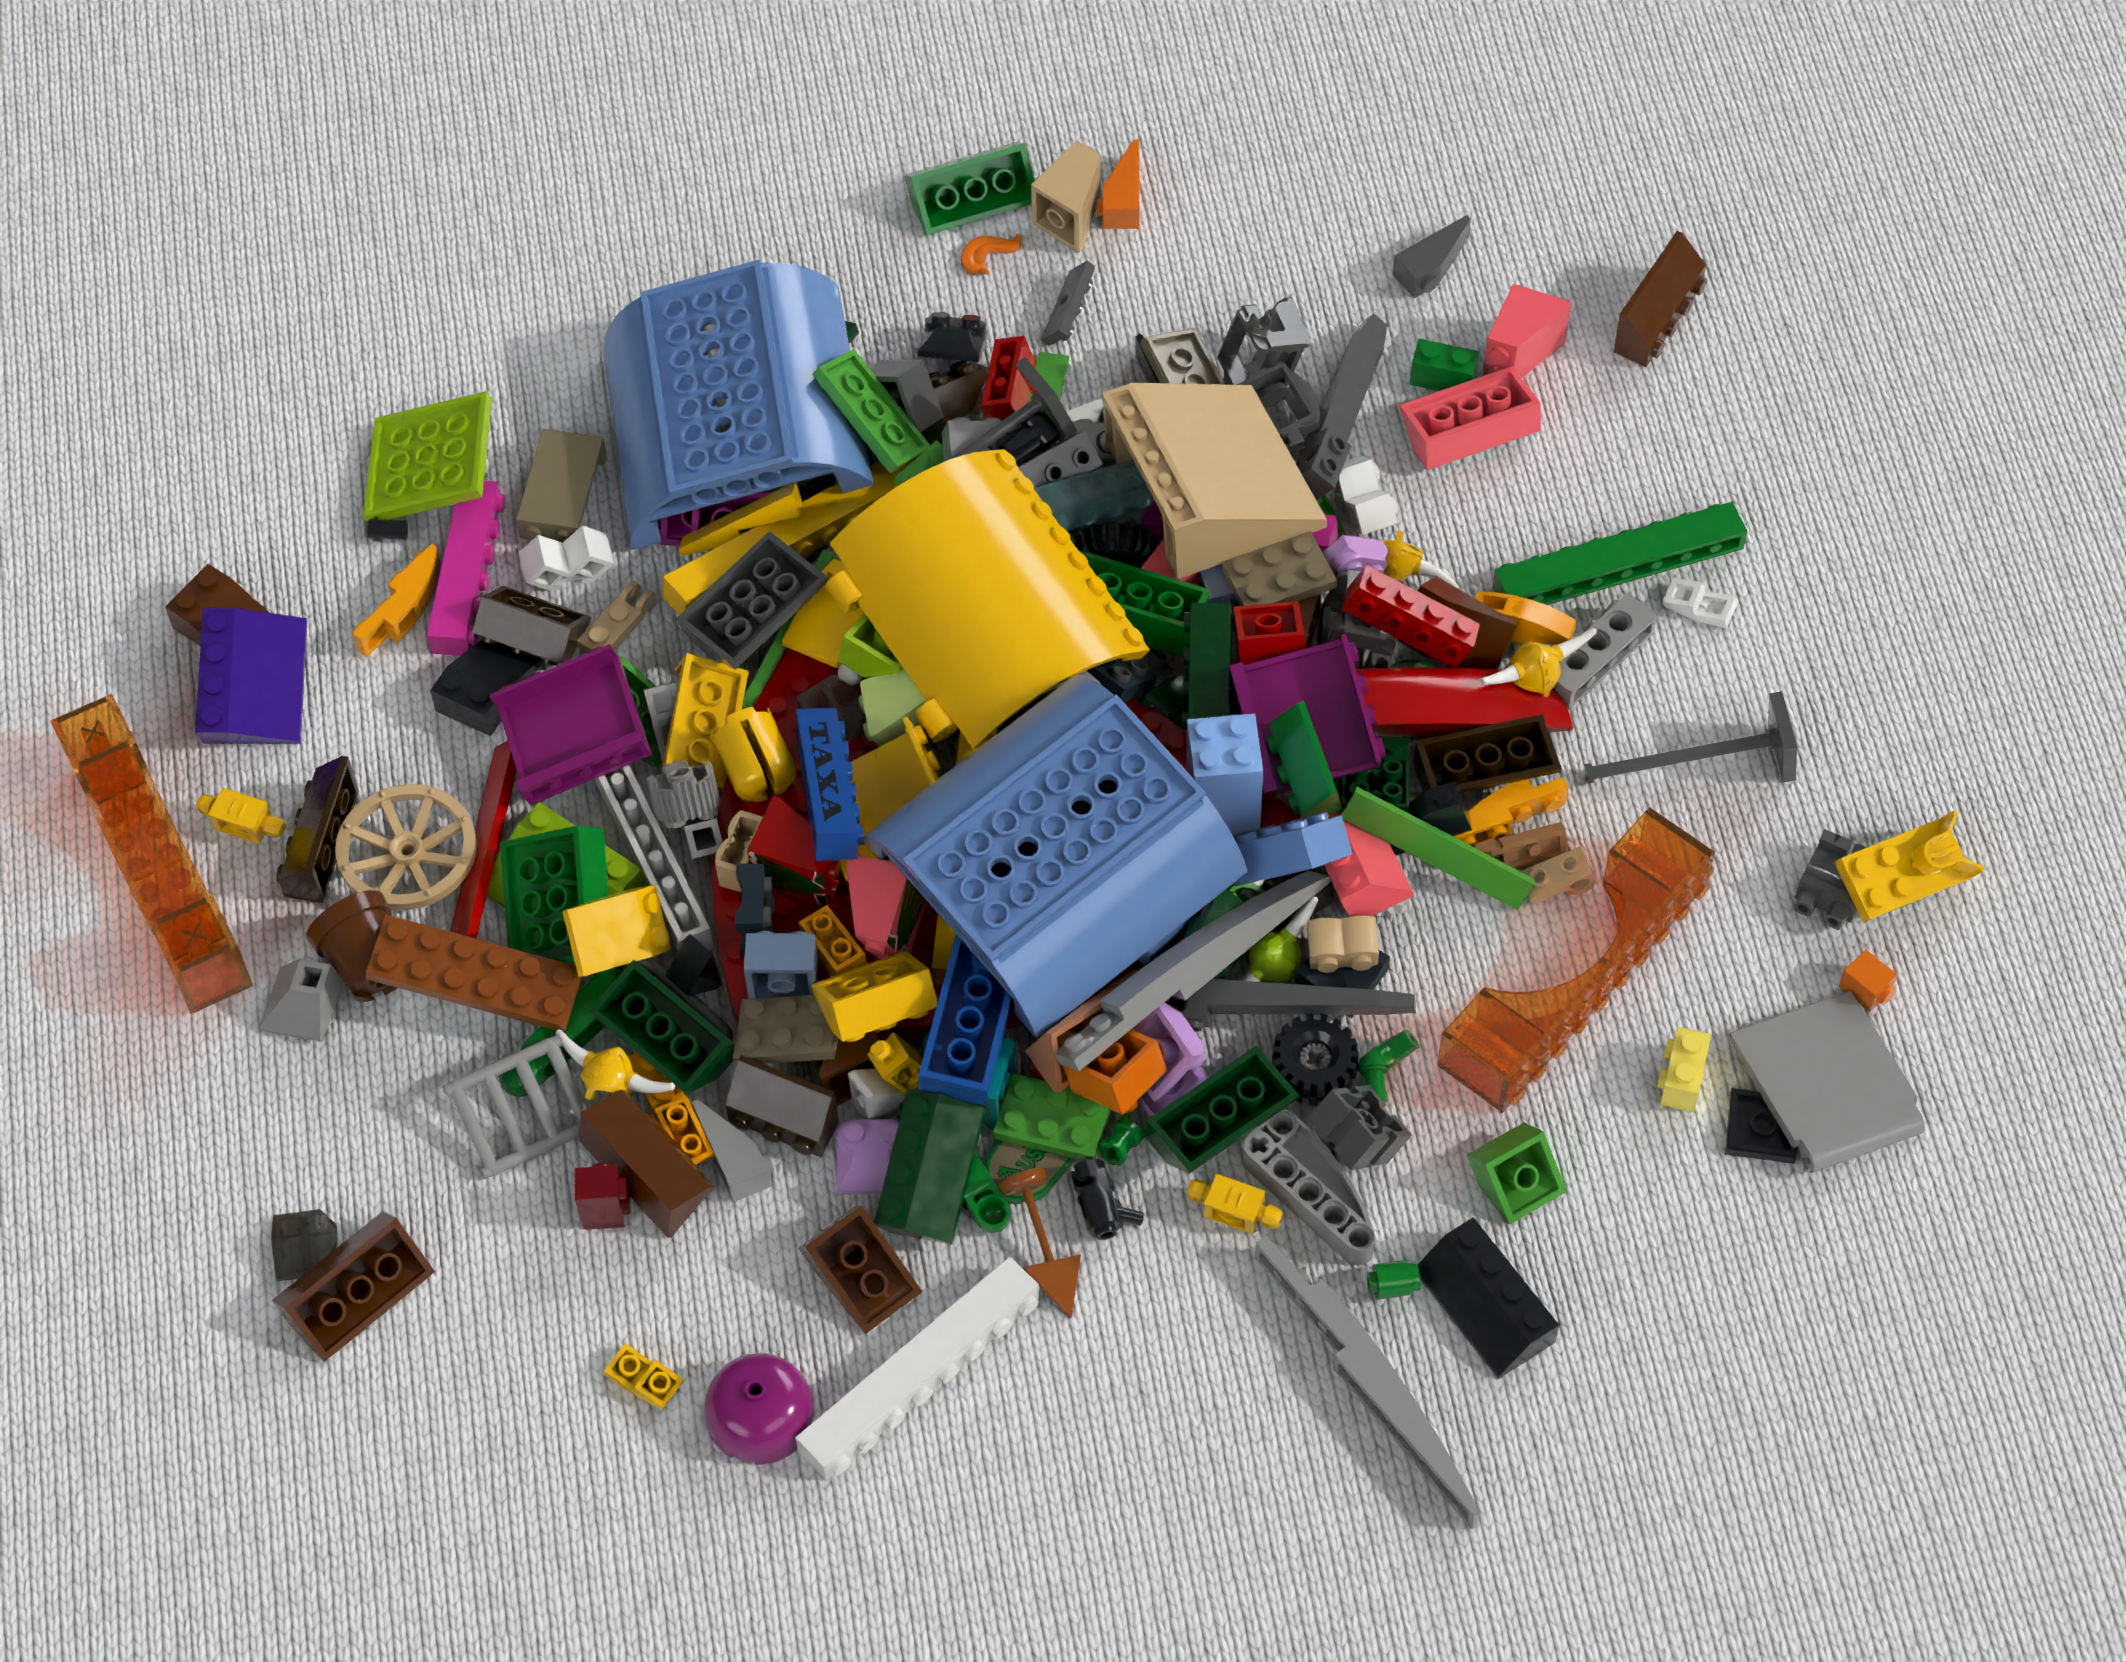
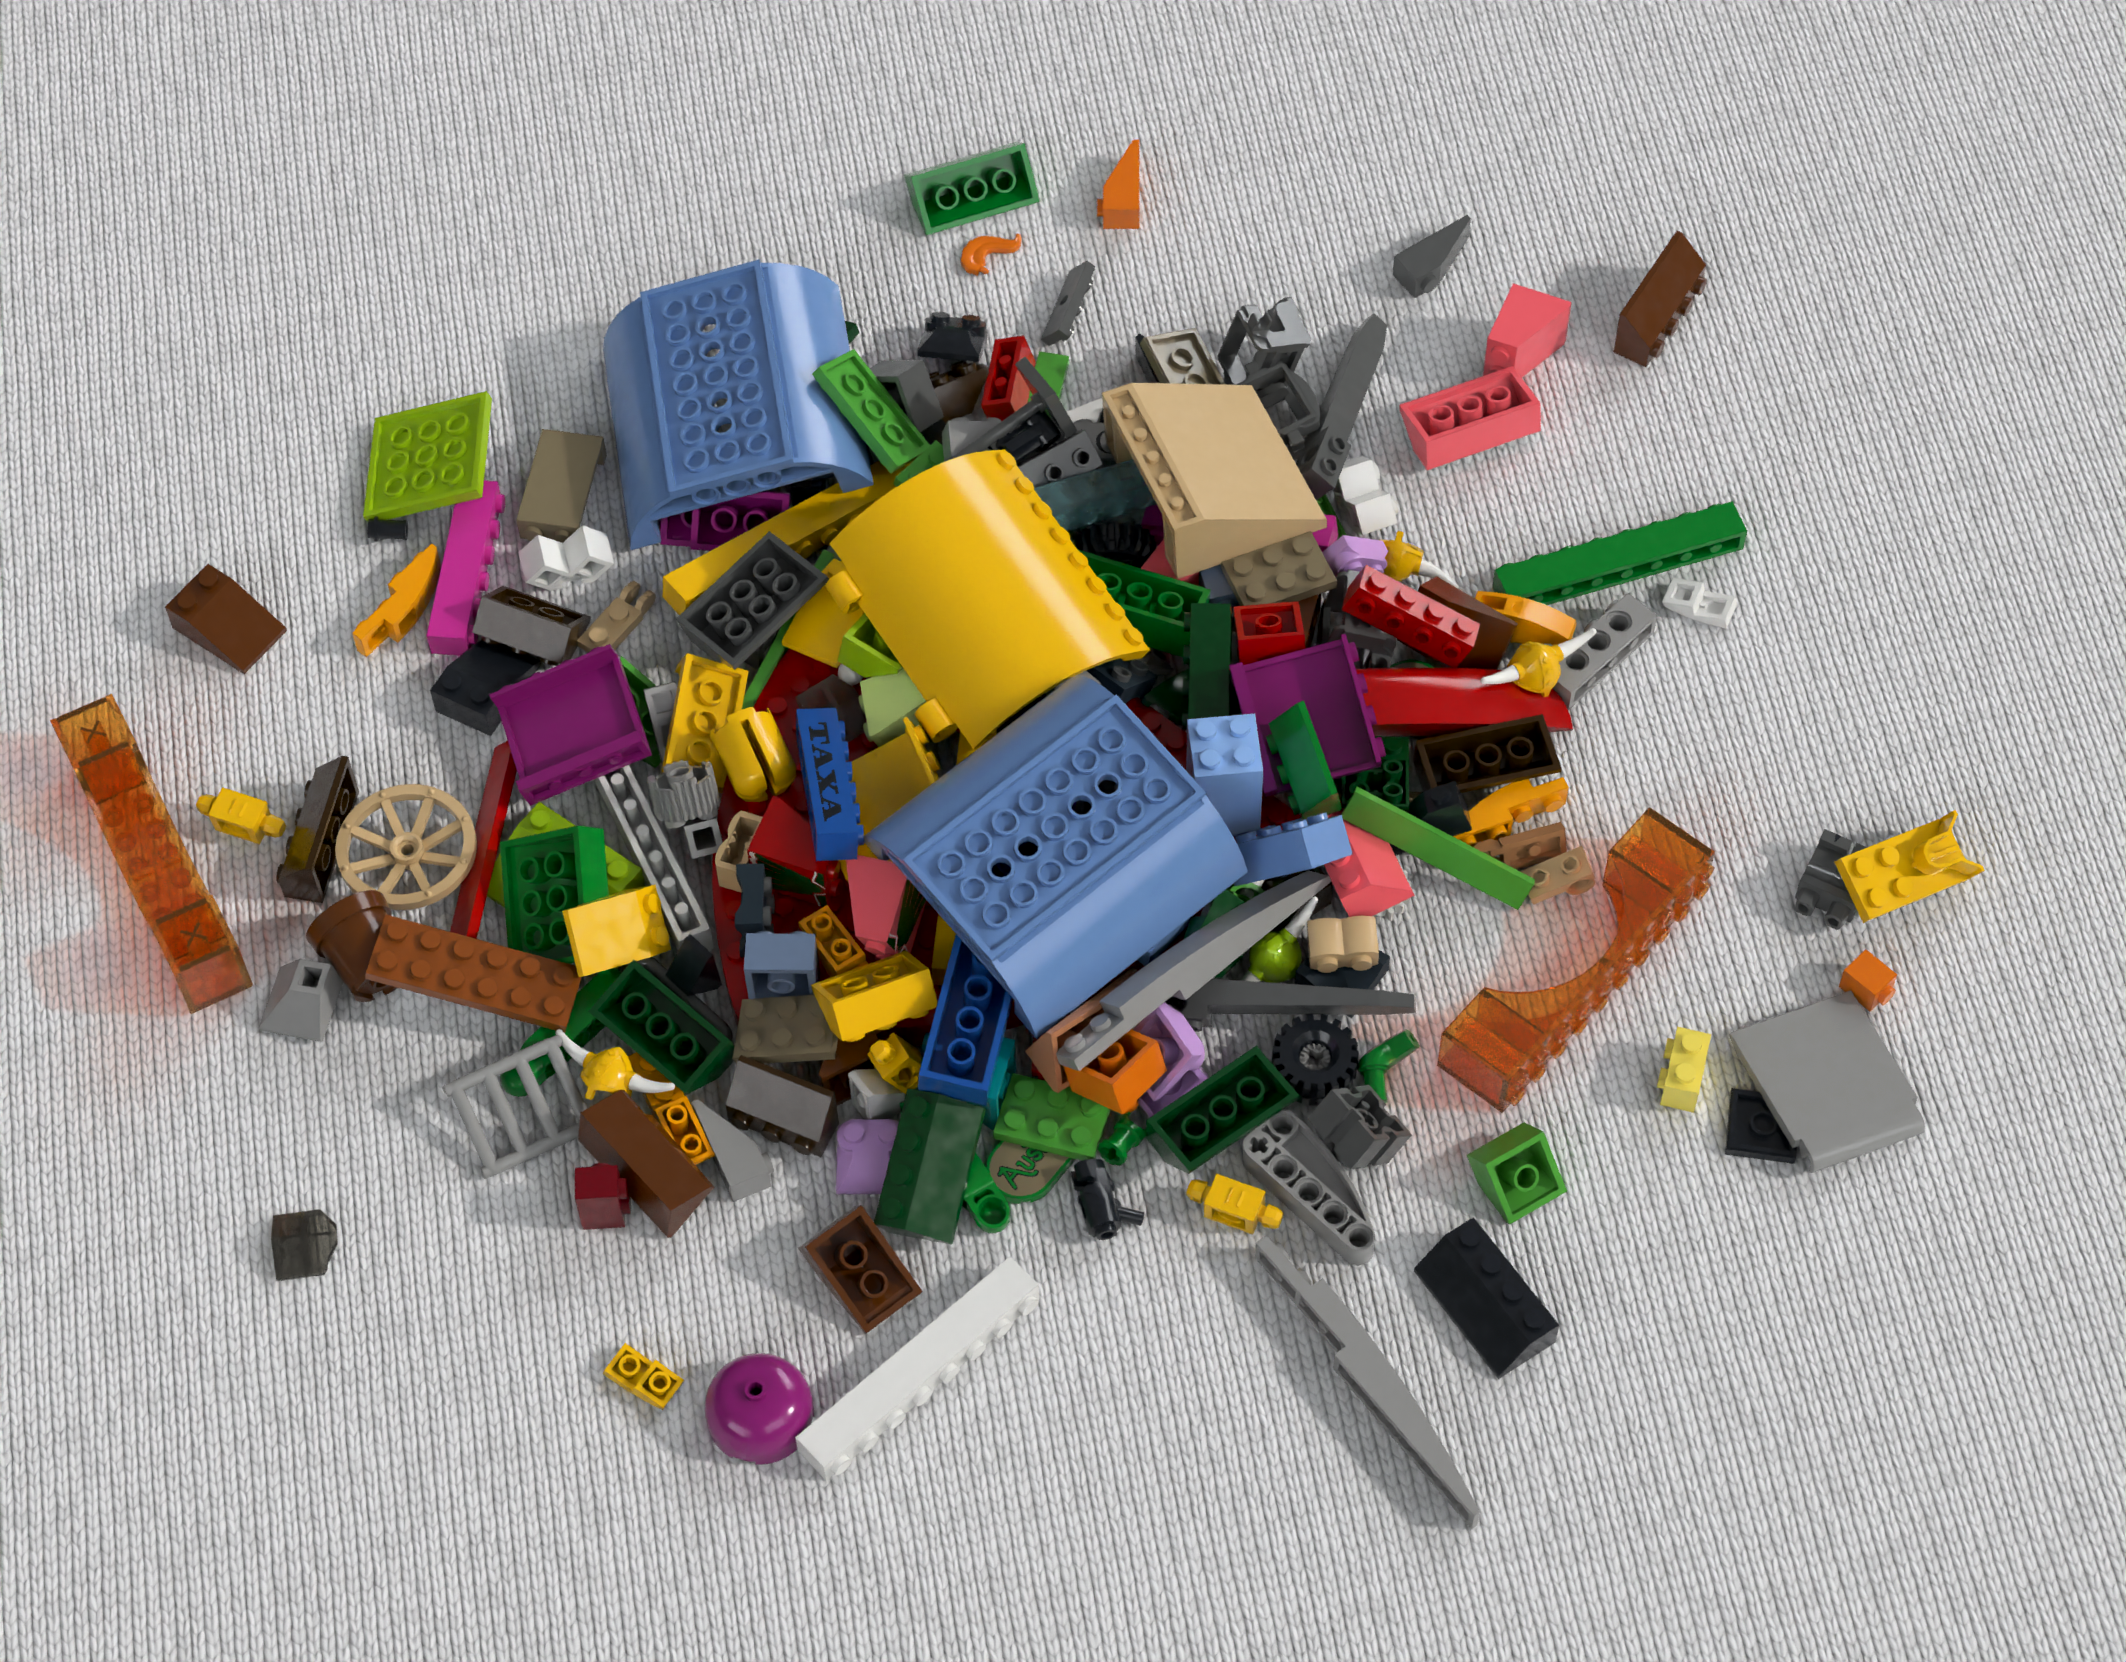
dark purple slope [195,608,308,744] -> none
reddish brown slope [271,1211,435,1362] -> none
yellow slope [679,482,803,556] -> none
dark orange piece [998,1167,1081,1319] -> none
tan slope [1031,140,1101,253] -> none
green brick [1366,1260,1420,1299] -> none
green brick [1410,338,1479,391] -> none
dark grey tile [1584,691,1797,784] -> none

